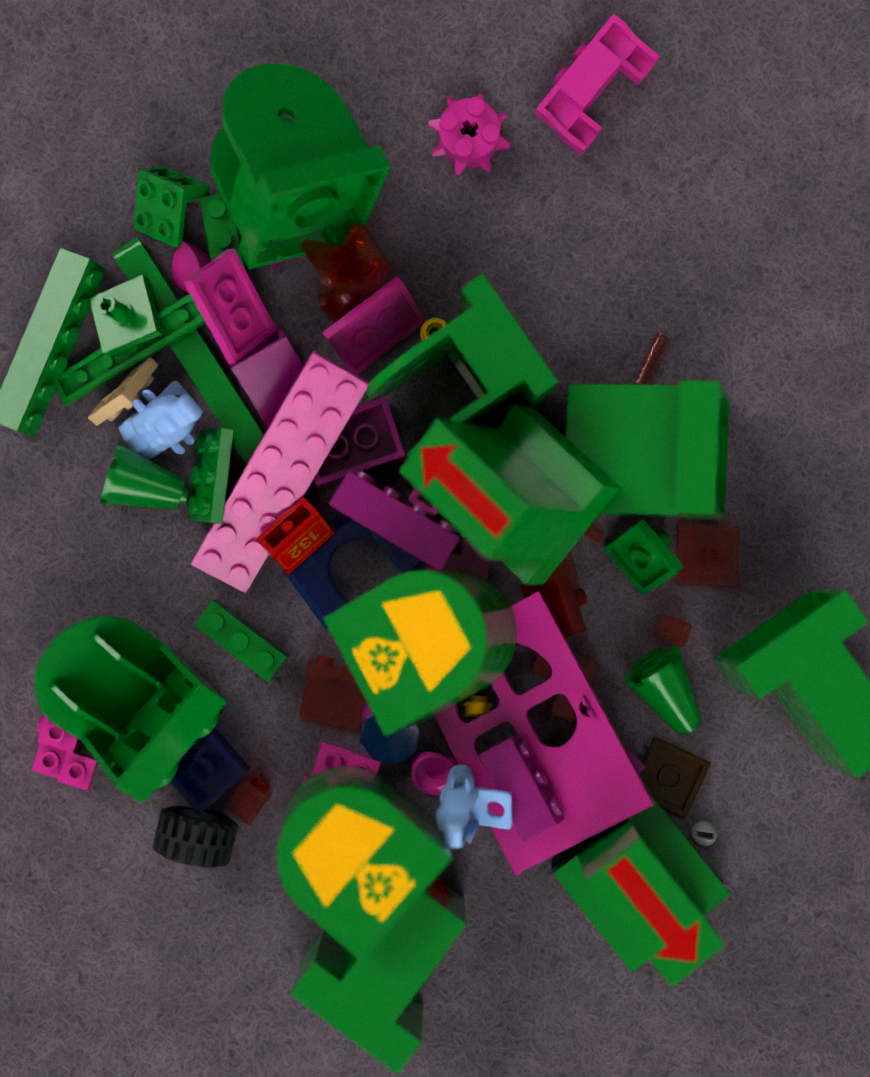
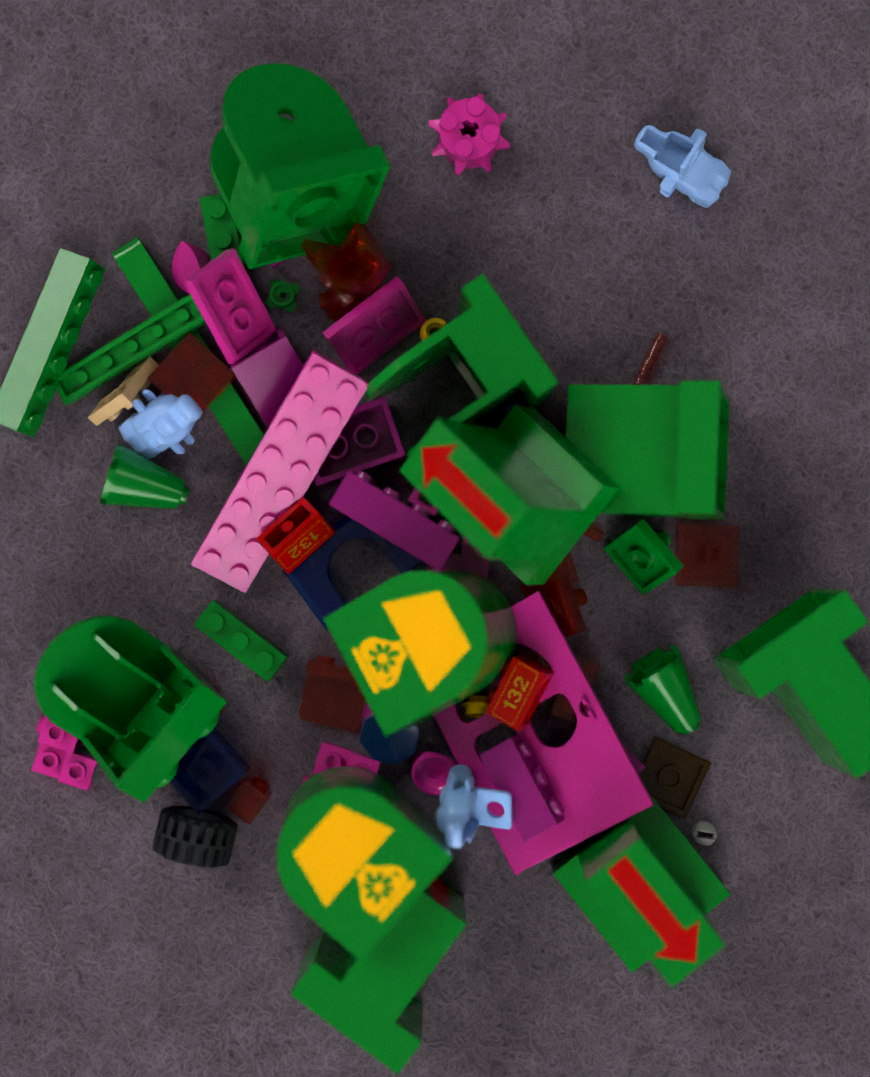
tile [89,275,162,357] -> none
green bracket [133,166,210,248] -> none
green plate [187,428,233,524] -> none
dark pink bracket [535,13,660,156] -> none
clear red slope [651,614,692,647] -> none
none -> clear red plate [148,332,236,415]
none -> green plate [267,279,300,312]
none -> red brick [485,655,554,732]
none -> light blue piece [634,125,731,208]

